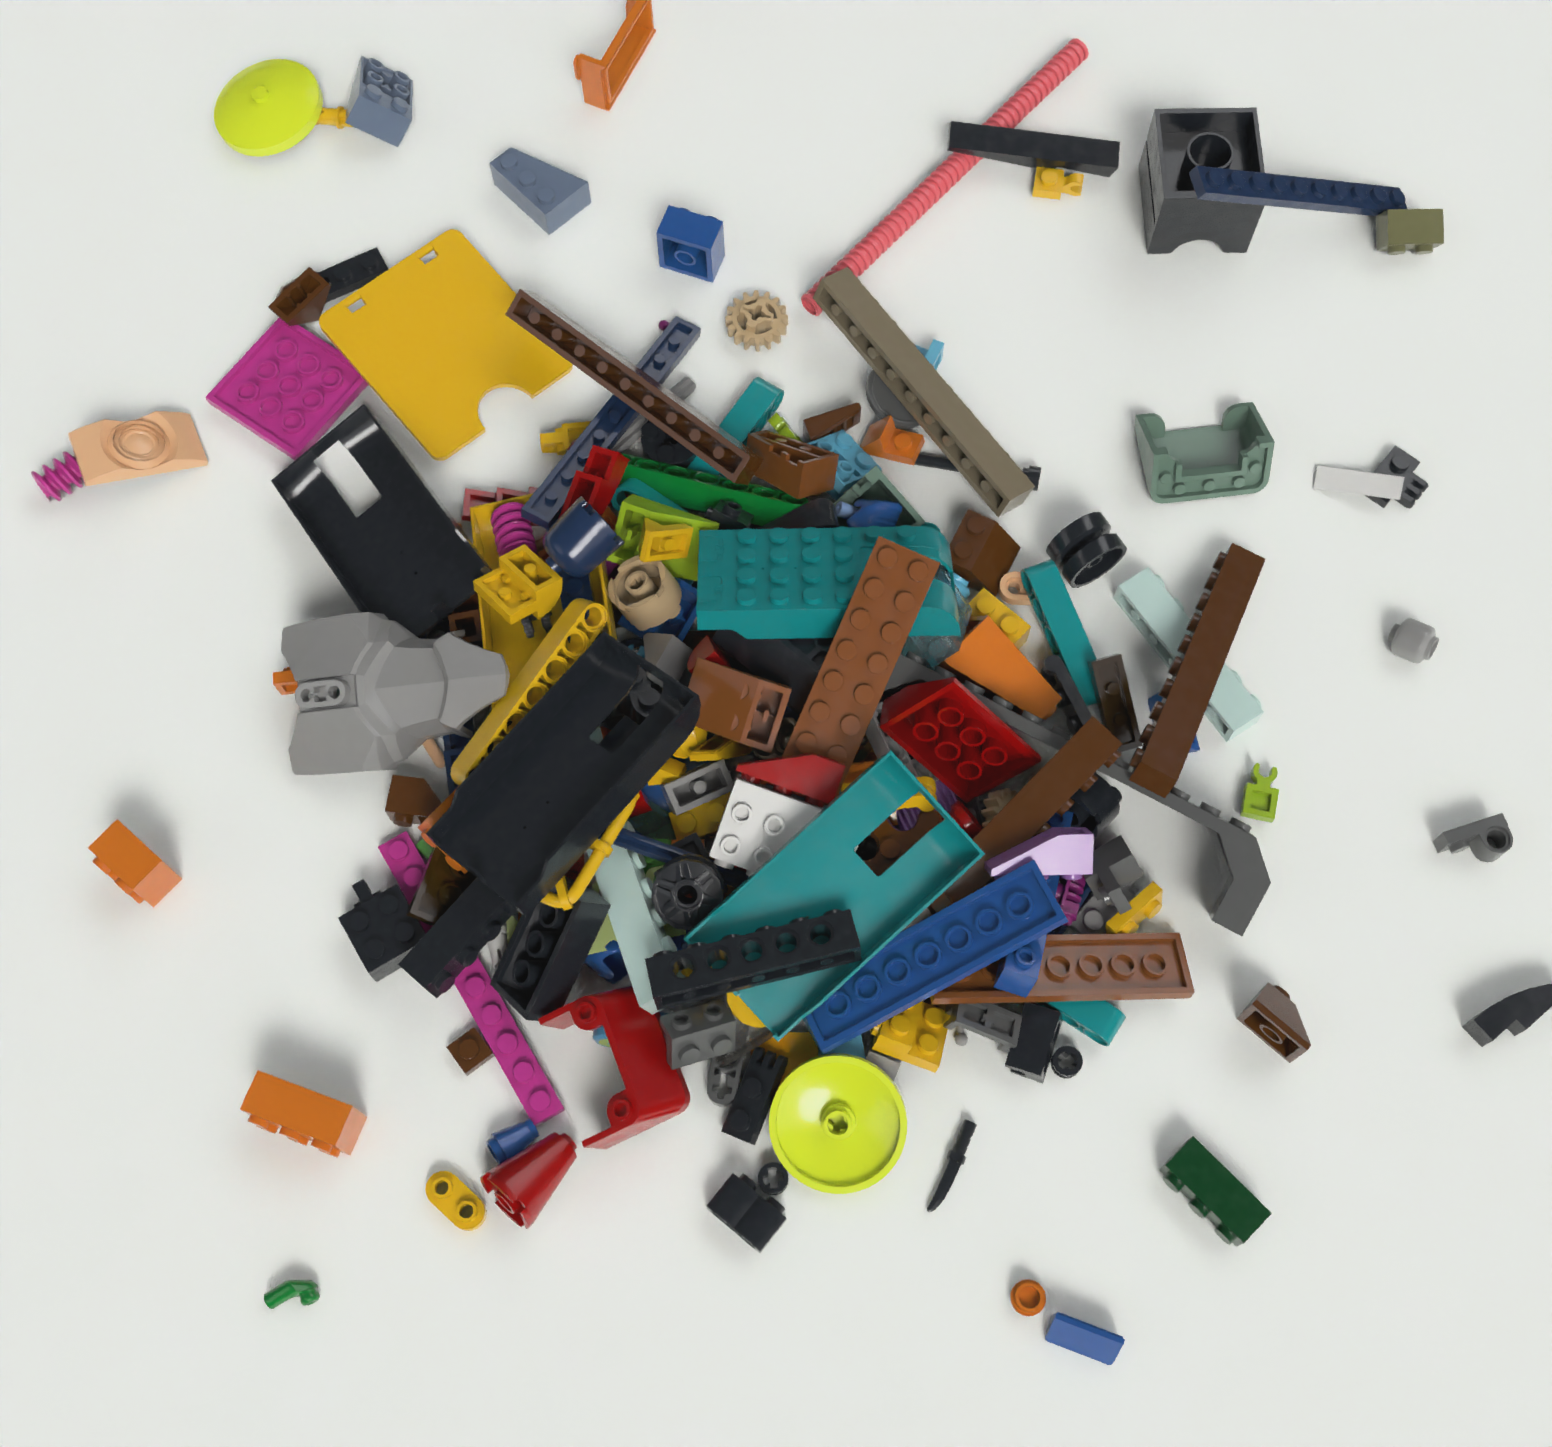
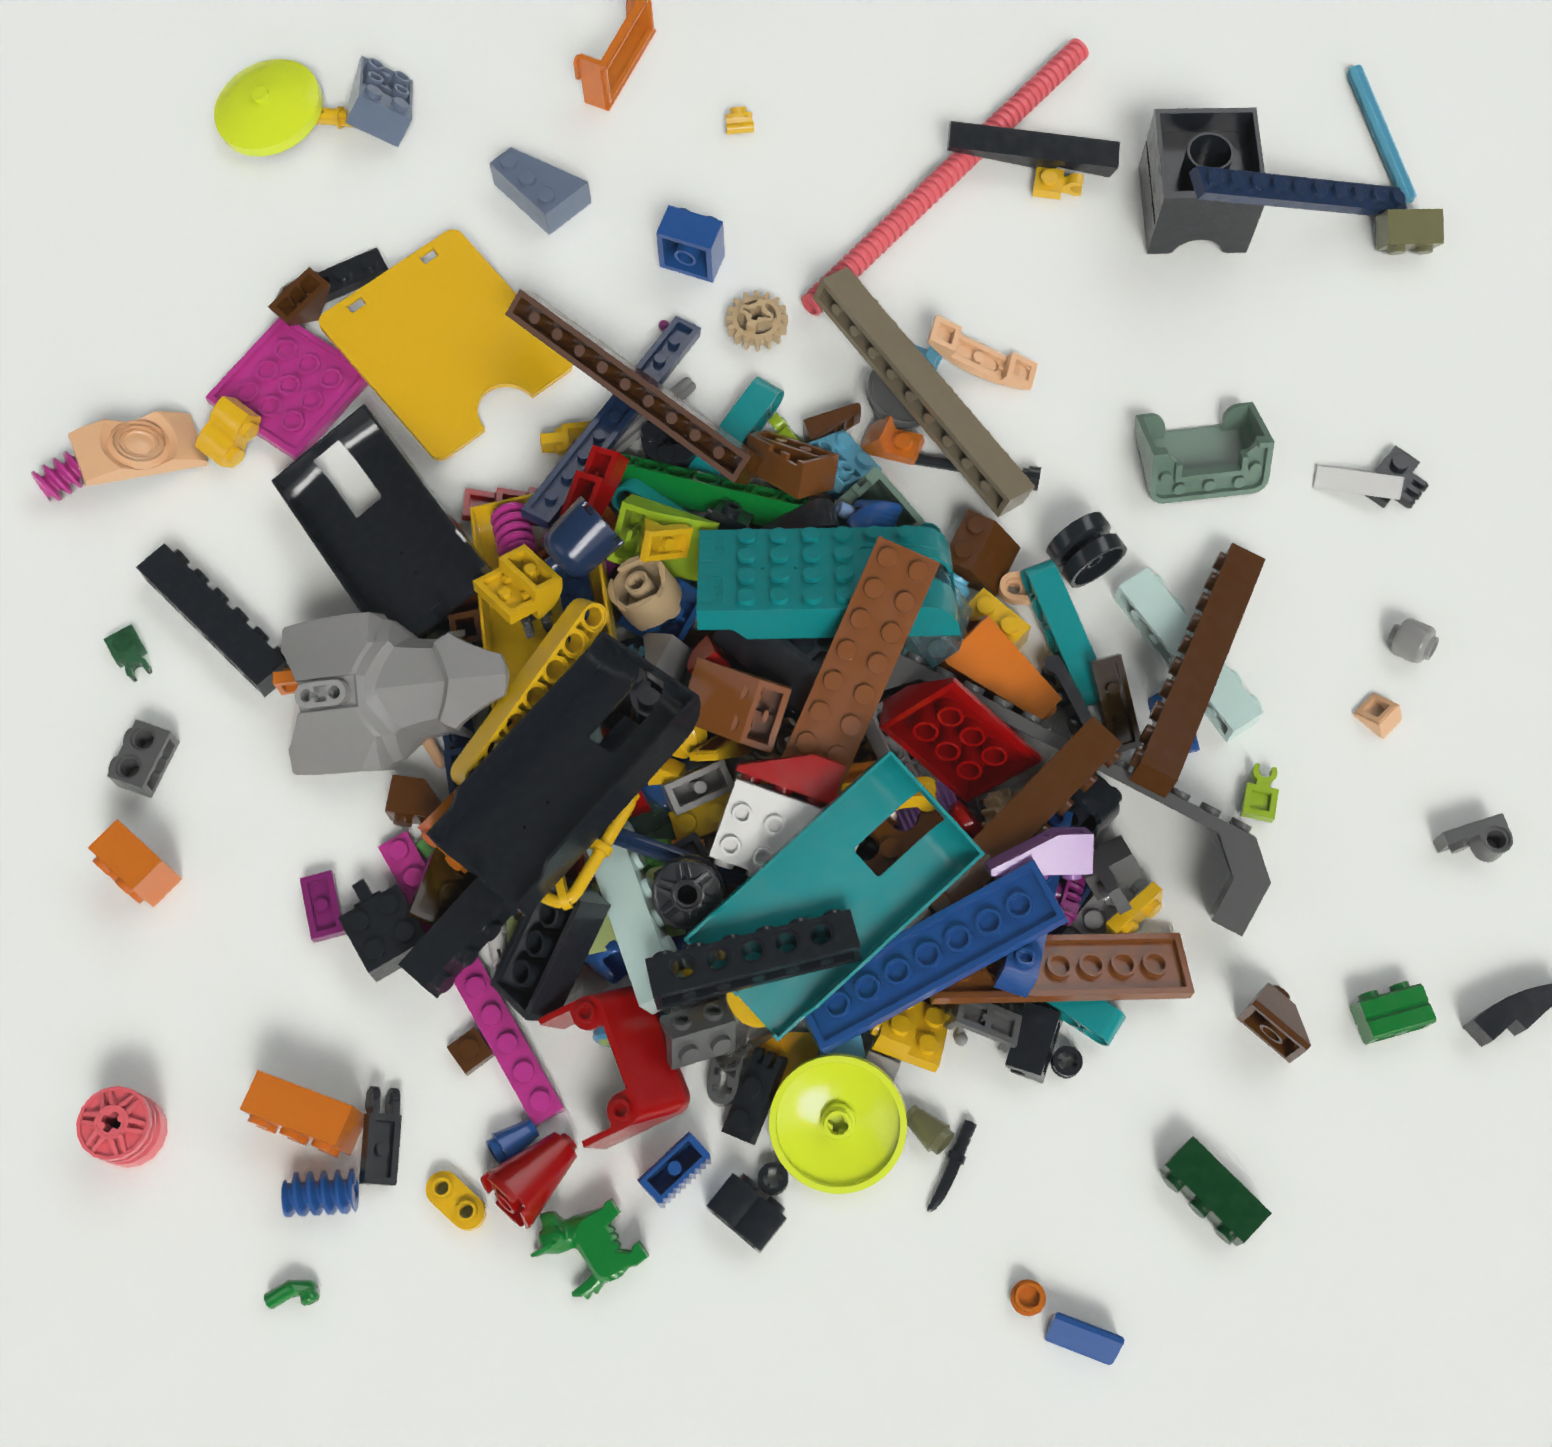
none -> coral wheel [76,1086,168,1168]
none -> clear green plate [103,624,153,682]
none -> dark grey brick [107,719,180,798]
none -> black brick [136,543,289,697]
none -> yellow brick [195,396,261,468]
none -> blue piece [281,1168,359,1218]
none -> magenta plate [299,870,346,943]
none -> black hinge [359,1086,402,1186]
none -> green animal [530,1198,649,1299]
none -> blue brick [637,1131,711,1208]
none -> yellow plate [725,106,754,135]
none -> olive cone [907,1105,955,1155]
none -> light nougat slope [927,315,1038,390]
none -> medium azure axle [1347,64,1417,204]
none -> green brick [1350,981,1437,1045]
none -> light nougat slope [1353,693,1402,739]

